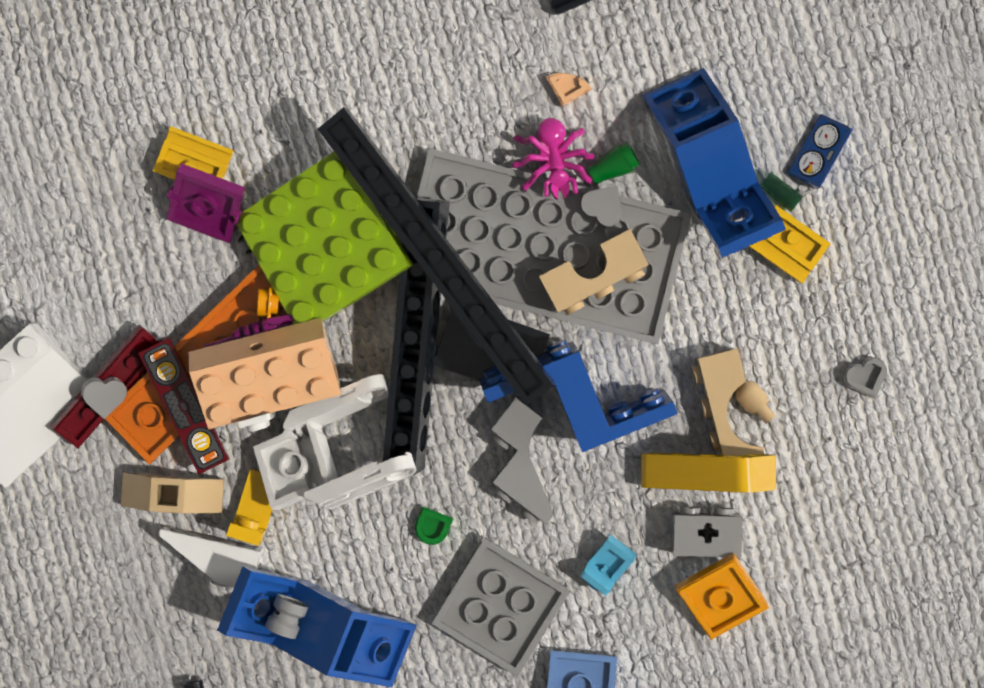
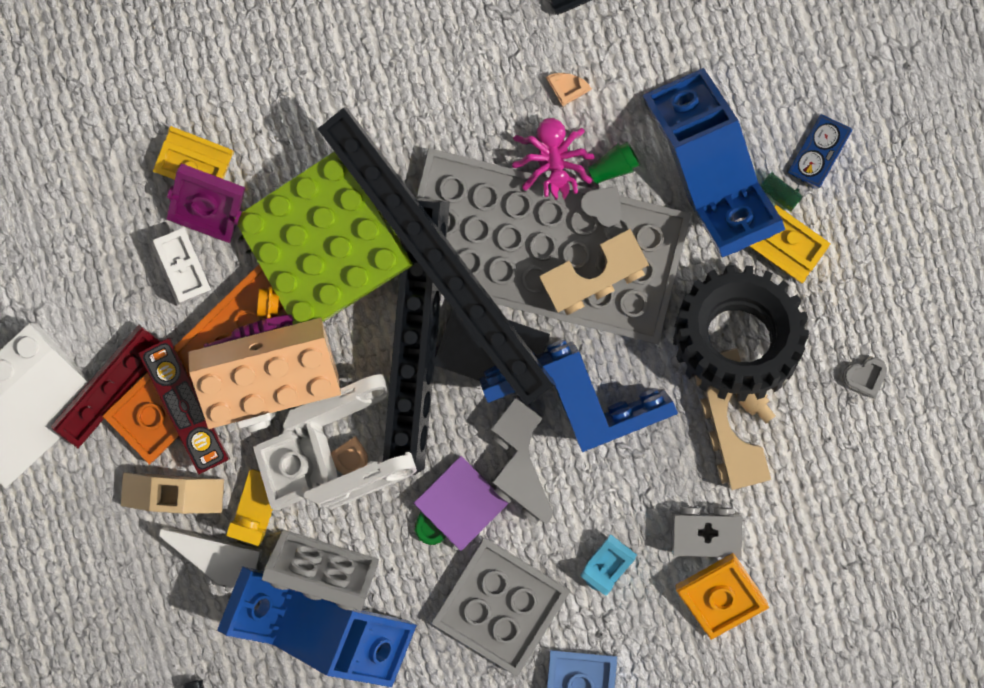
light grey tile [80,377,127,419] -> none
light grey wheel [264,594,309,639] -> none
yellow beam [641,452,776,492] -> none
none -> white hinge [151,228,211,306]
none -> light grey plate [262,530,379,611]
none -> light nougat tile [331,436,368,475]
none -> medium lavender tile [413,456,509,551]
none -> black tyre [673,265,809,401]

